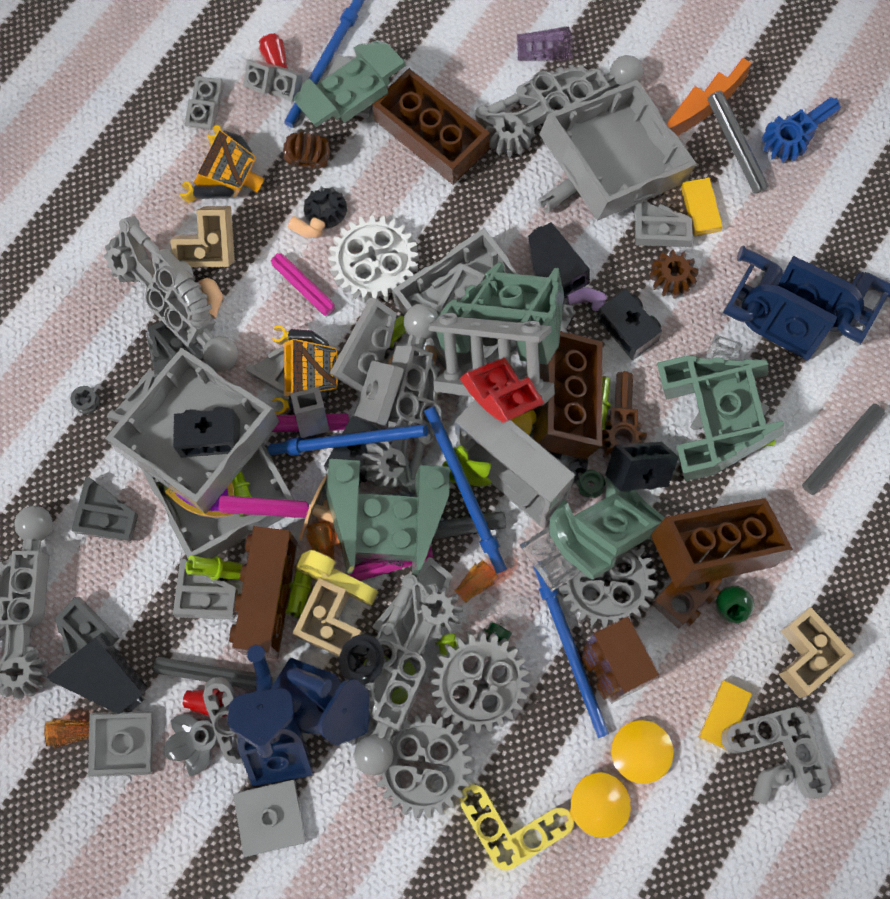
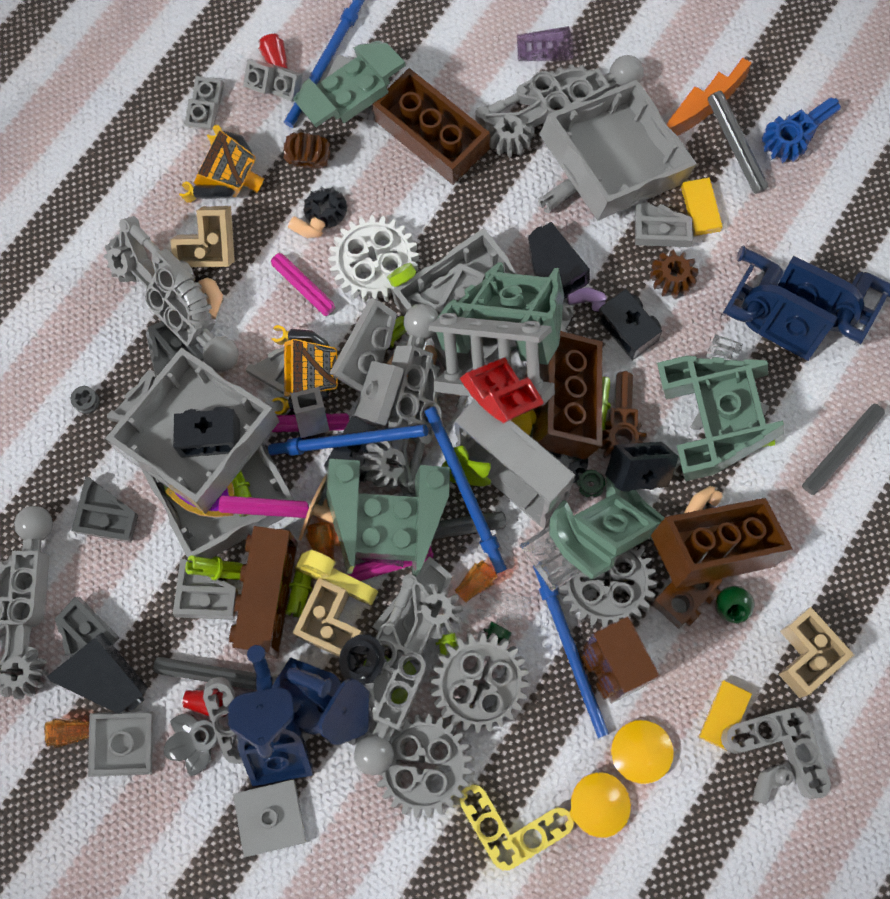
none -> lime tile [387,263,416,287]
none -> light nougat arm [684,486,723,513]

